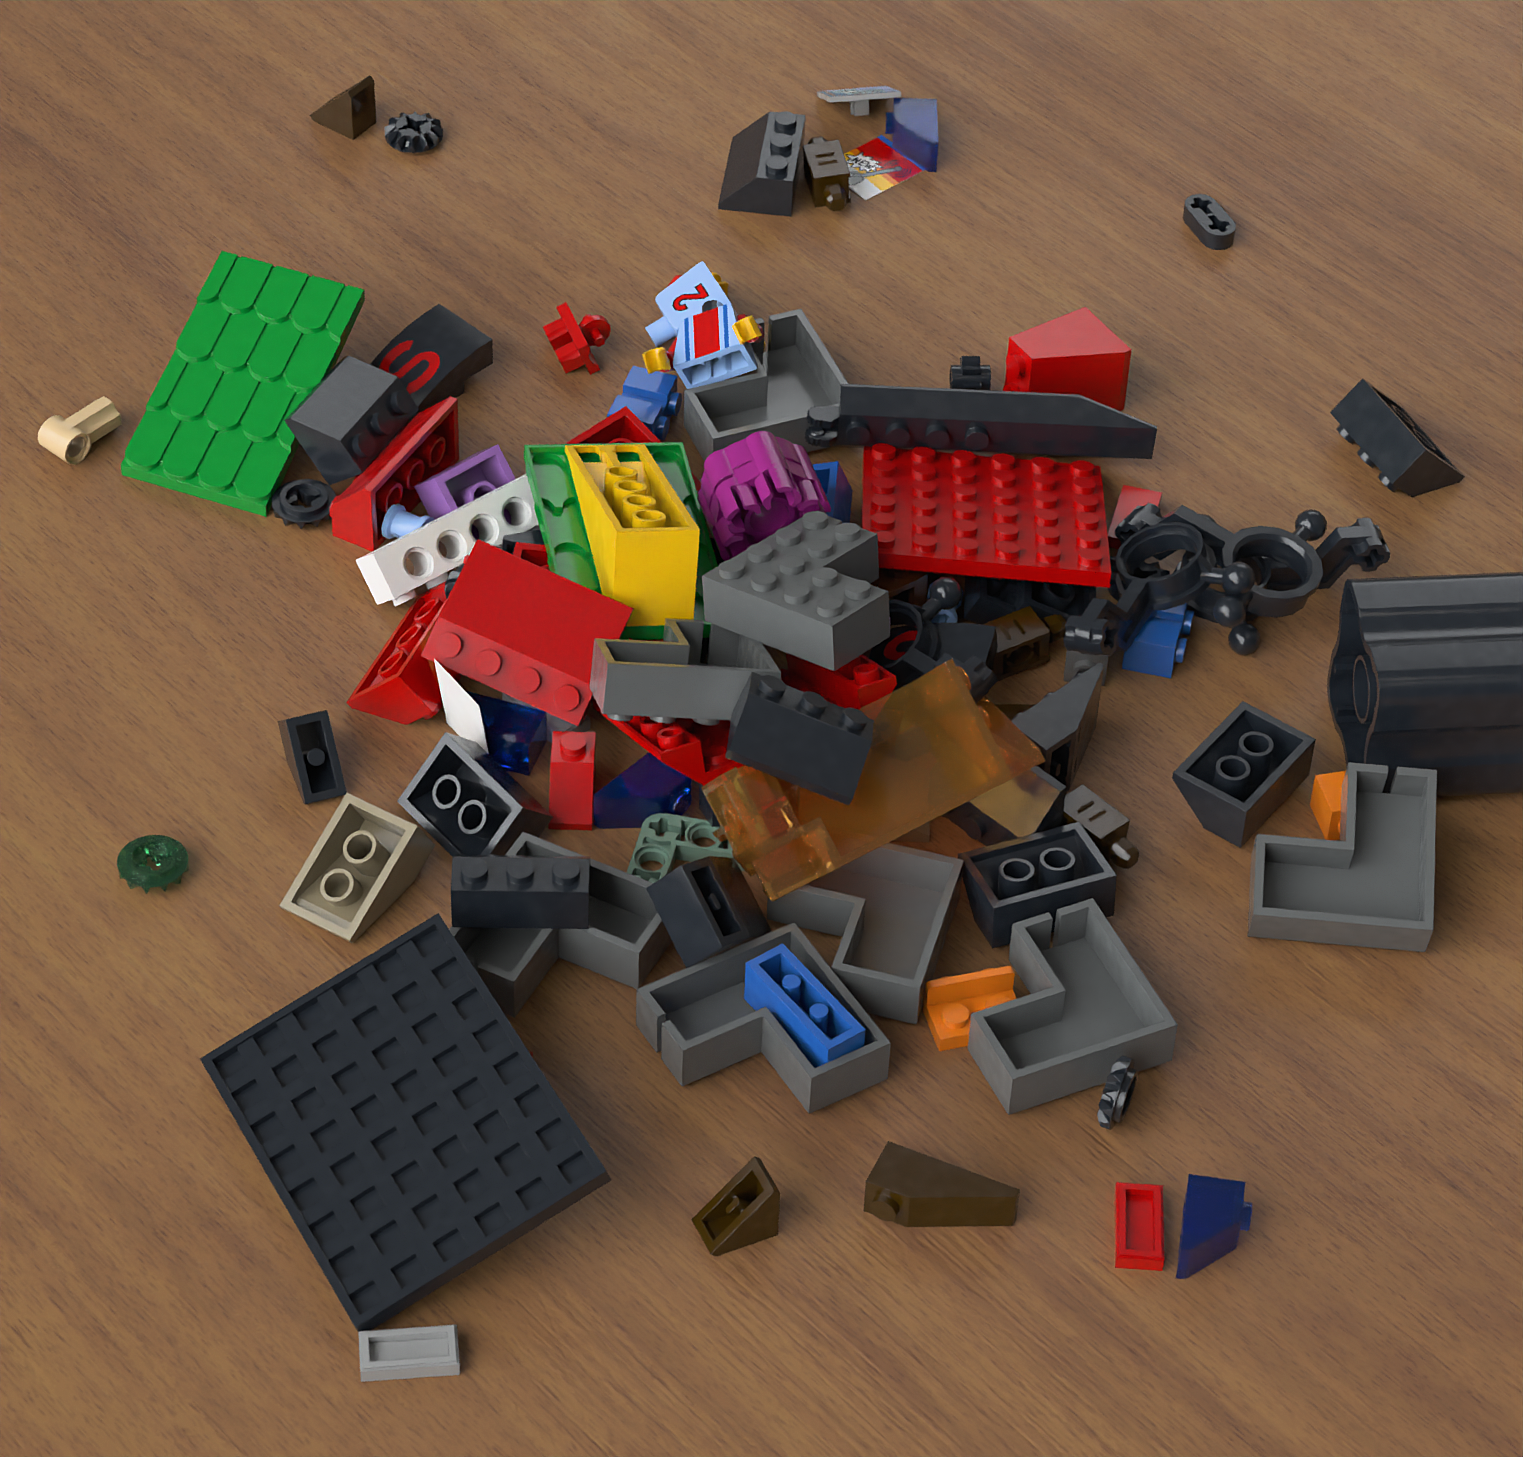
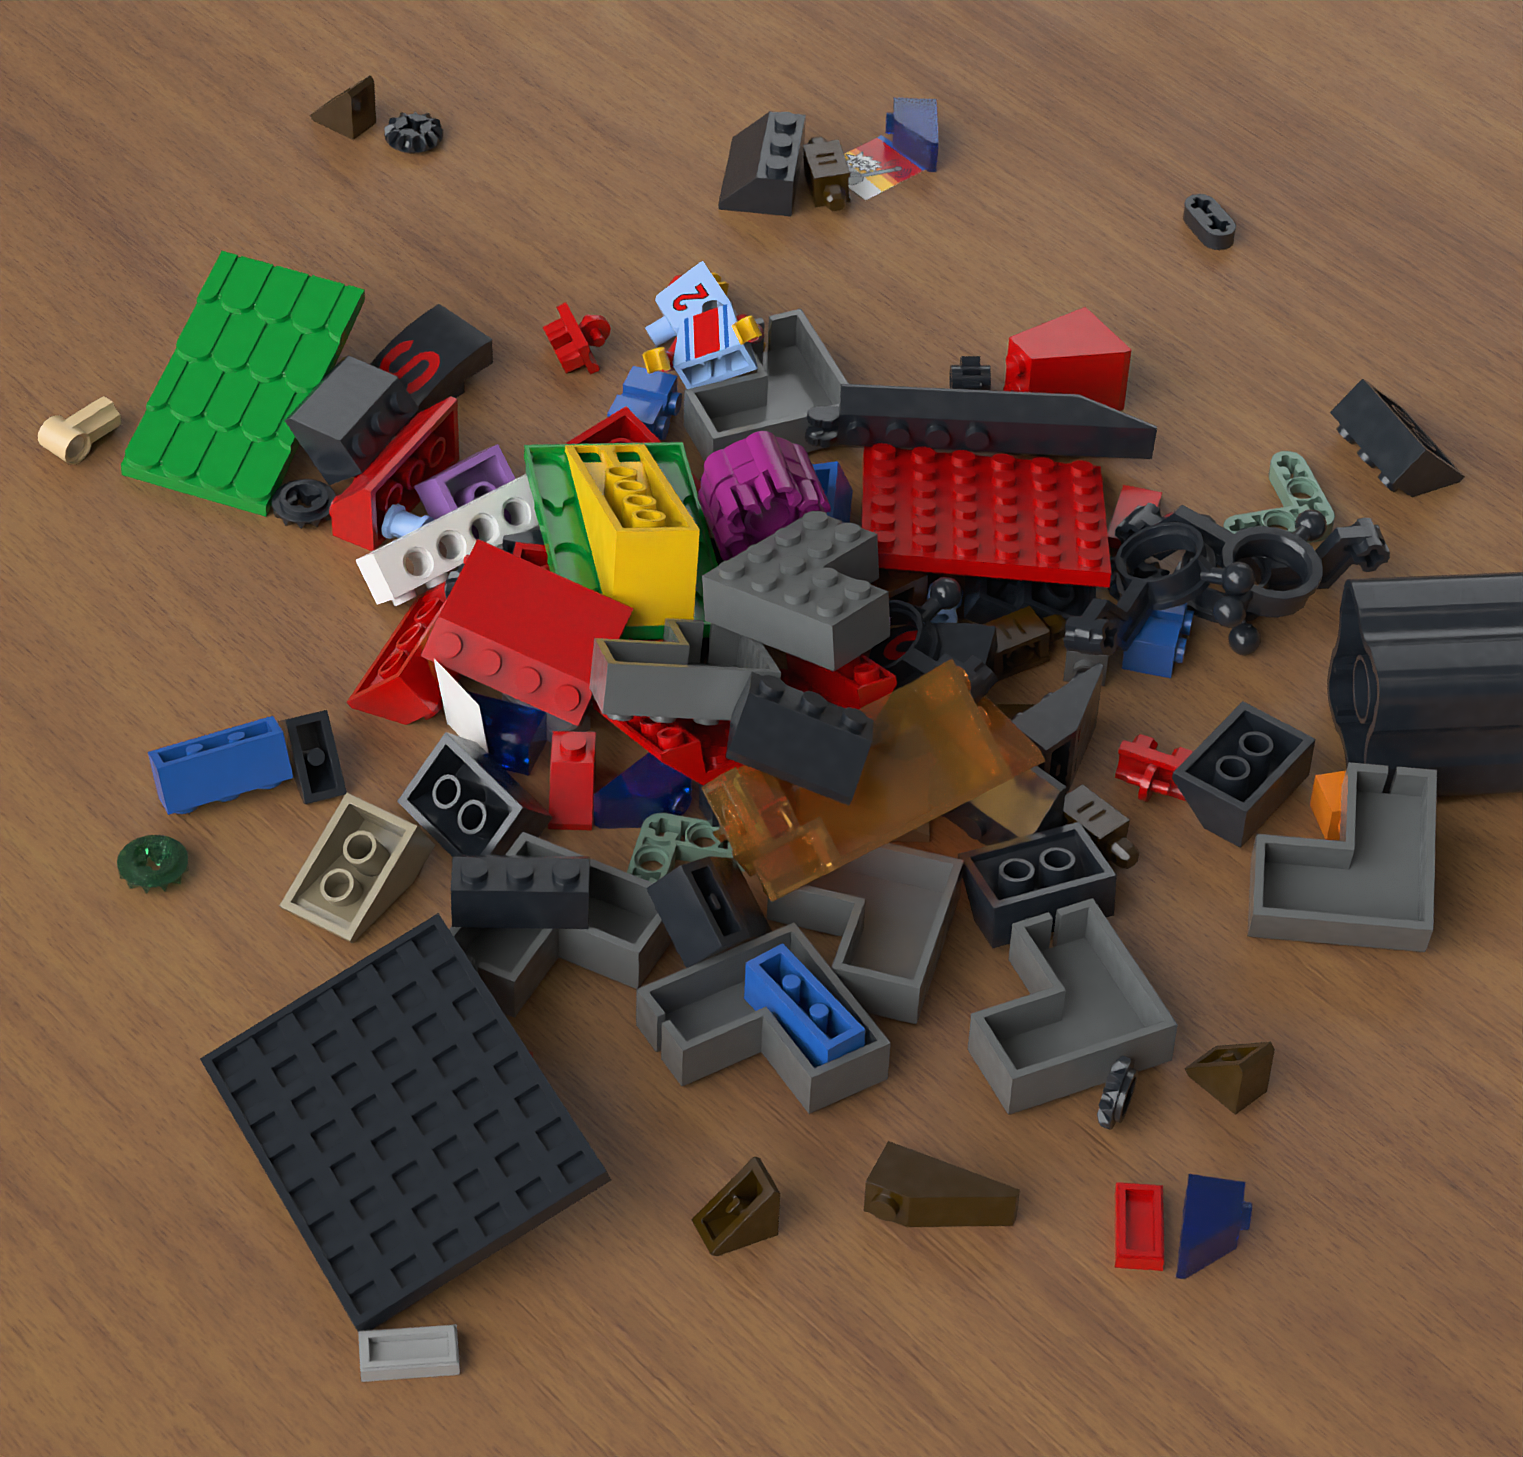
light grey piece [817,86,901,116] -> none
orange bracket [923,966,1017,1051] -> none
none -> blue brick [148,716,294,815]
none -> red hips [1115,734,1193,802]
none -> dark brown slope [1184,1042,1275,1115]
none -> sand green beam [1223,451,1335,543]

